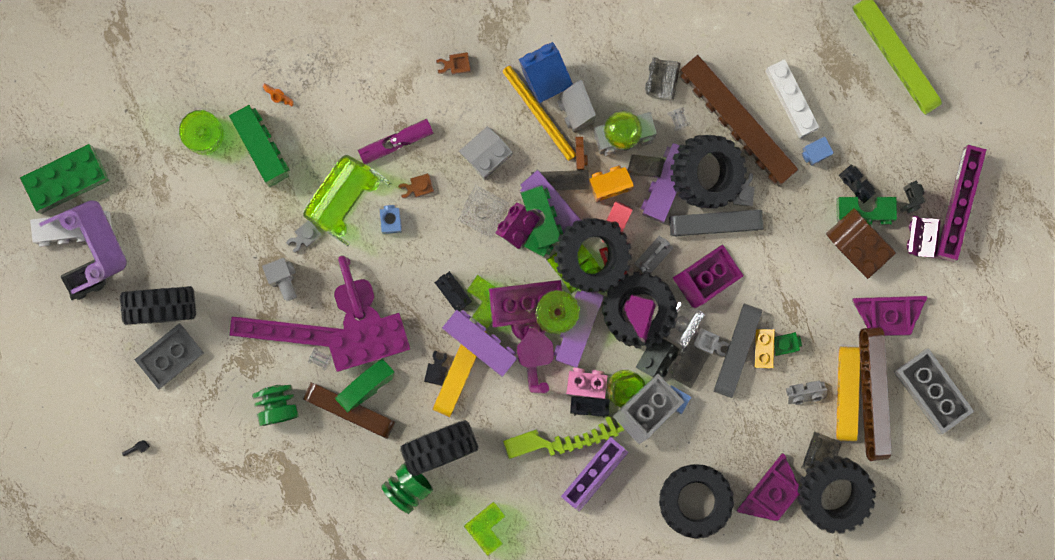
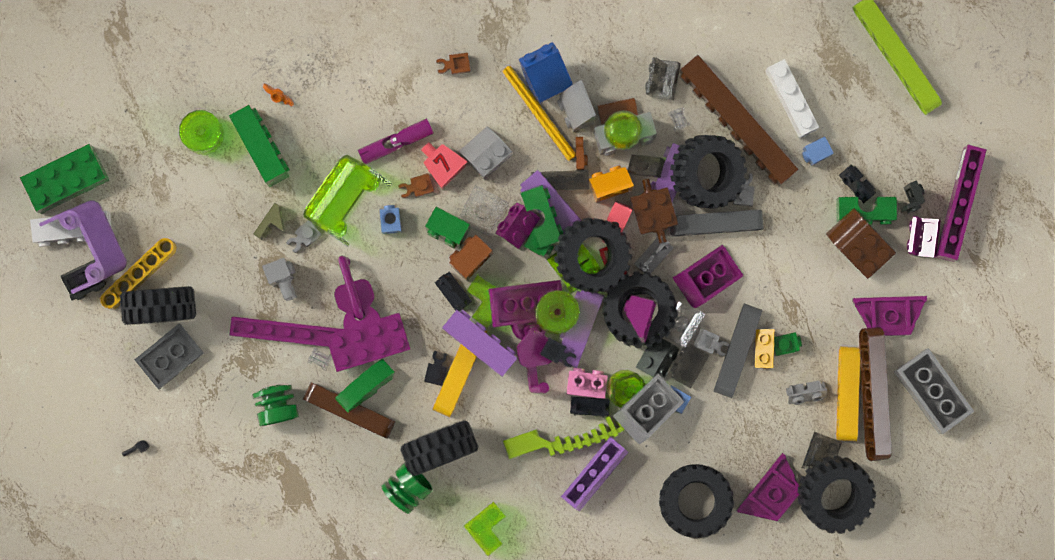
none -> yellow beam [100,238,177,309]
none -> olive slope [253,203,285,240]
none -> coral torso [421,142,468,189]
none -> green brick [425,206,471,249]
none -> dark orange brick [449,235,493,281]
none -> black plate [540,338,577,367]
none -> dark orange tile [597,98,638,125]
none -> reddish brown plate [631,179,678,244]

